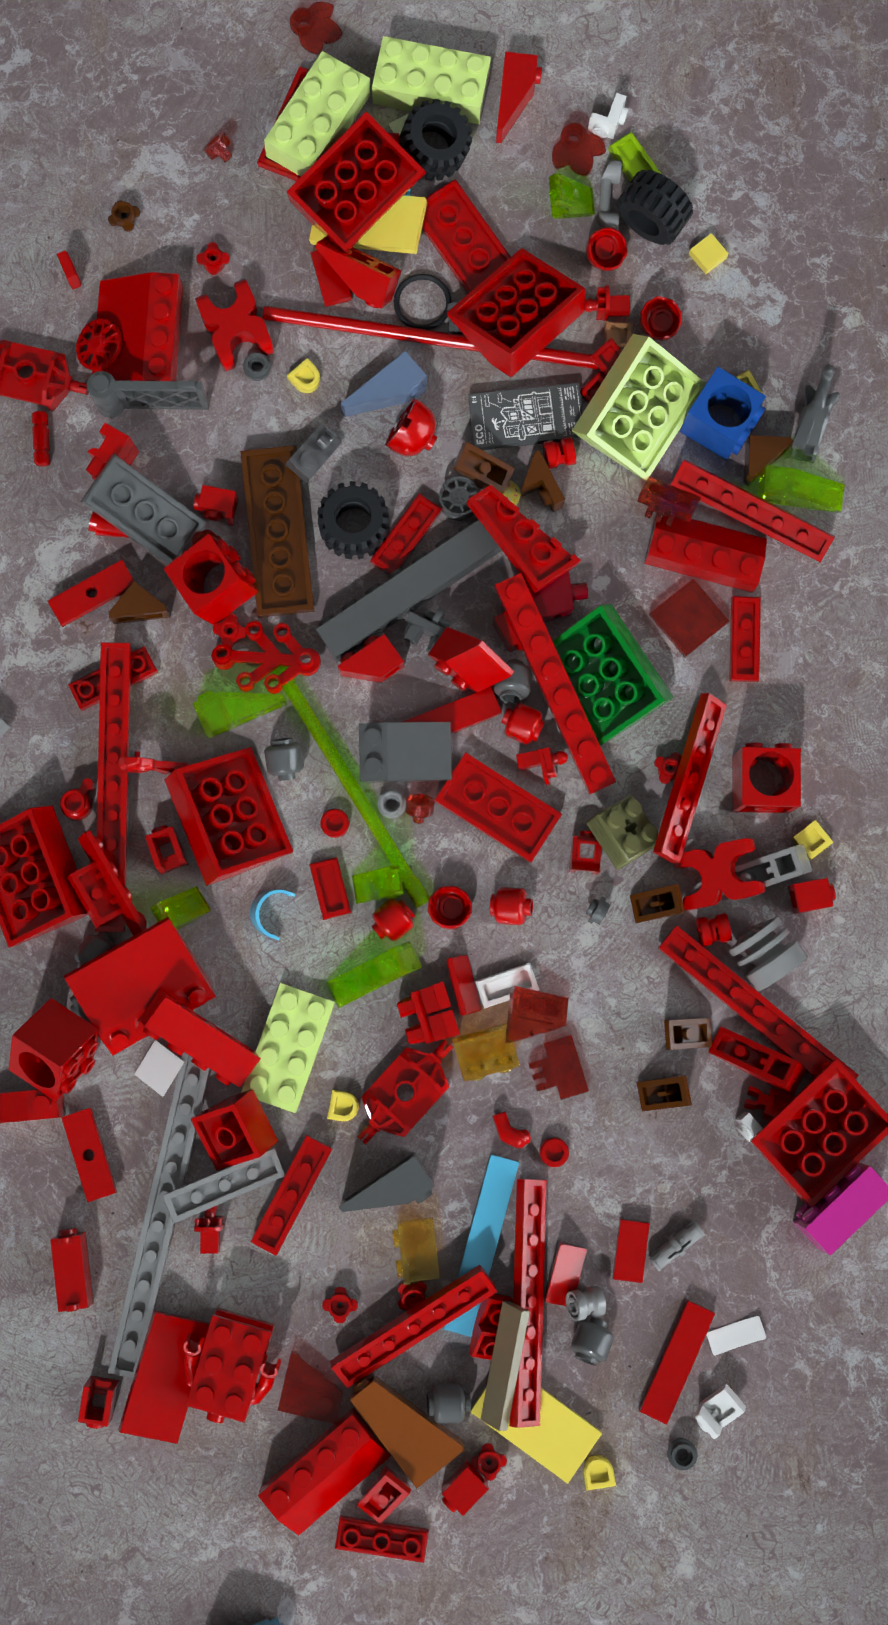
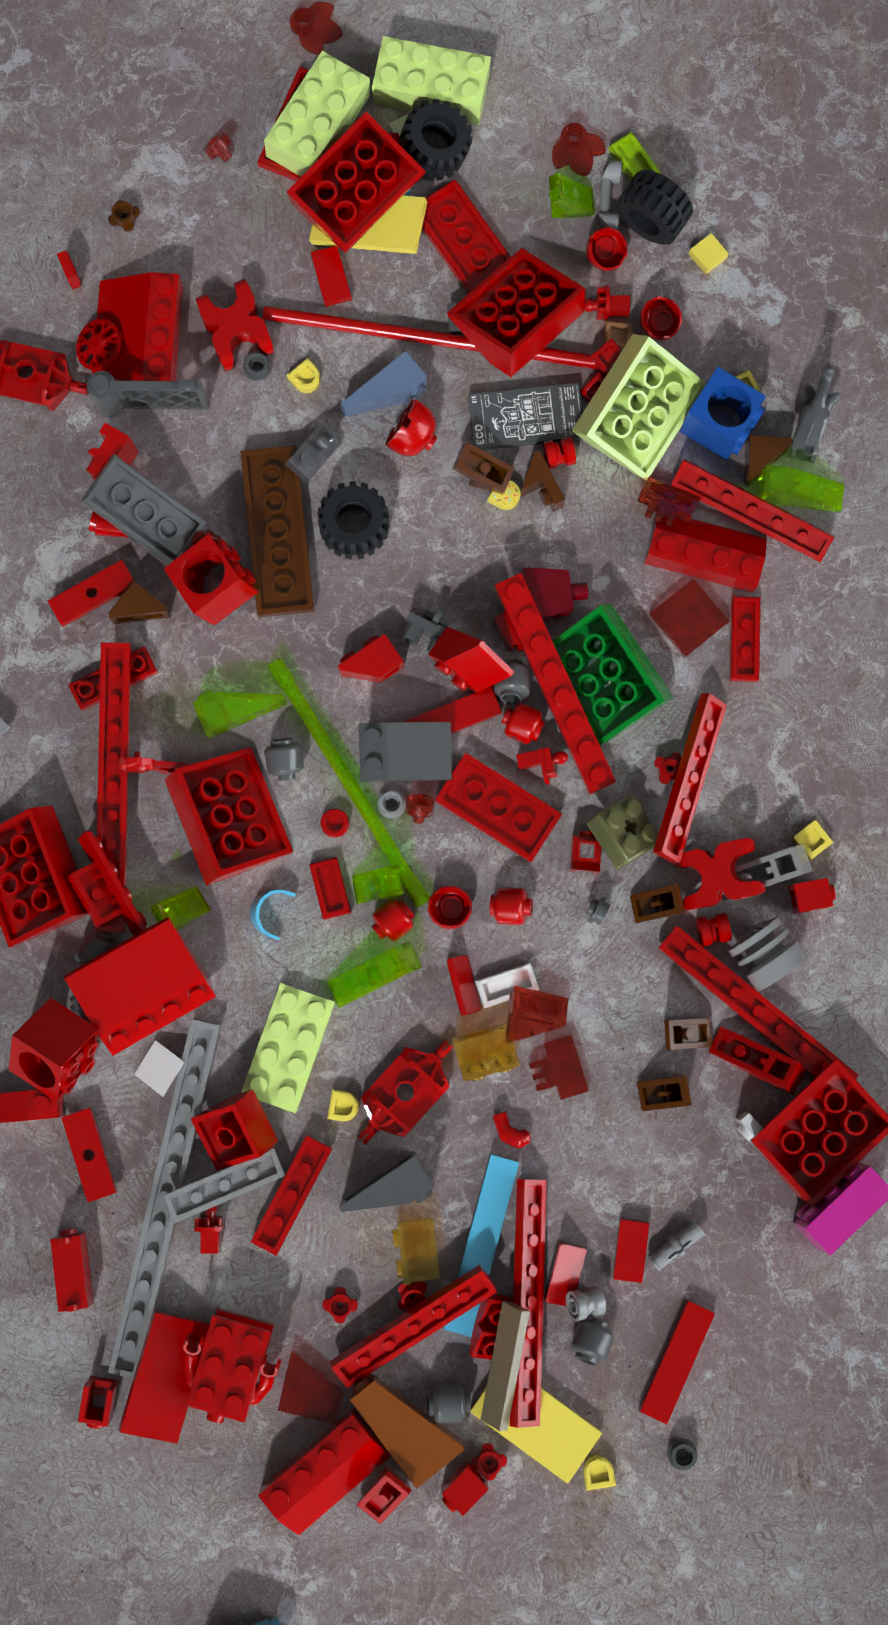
red axle [32,411,50,467] -> none
red piece [60,778,96,820] -> none
red brick [139,989,261,1088] -> none
red window [145,825,189,874] -> none
red brick [194,485,239,526] -> none
red plate [196,242,230,275] -> none
red plant [211,621,321,694] -> none
red plate [213,614,247,647] -> none
red slope [315,237,401,309] -> none
dark grey brick [316,520,502,663] -> none
red tile [335,1515,429,1563] -> none
red tile [370,493,442,576] -> none
black tyre [393,274,452,330] -> none
red hips [397,981,460,1044] -> none
dark grey wheel [439,476,479,521] -> none
red wing [466,485,581,593] -> none
red slope [496,52,542,143] -> none
red tile [539,1137,569,1167] -> none
white bracket [588,93,629,139] -> none
white bracket [695,1384,746,1439] -> none
white sticker [706,1316,766,1356] -> none
red brick [732,742,801,813] -> none
red plate [744,1086,795,1121] -> none

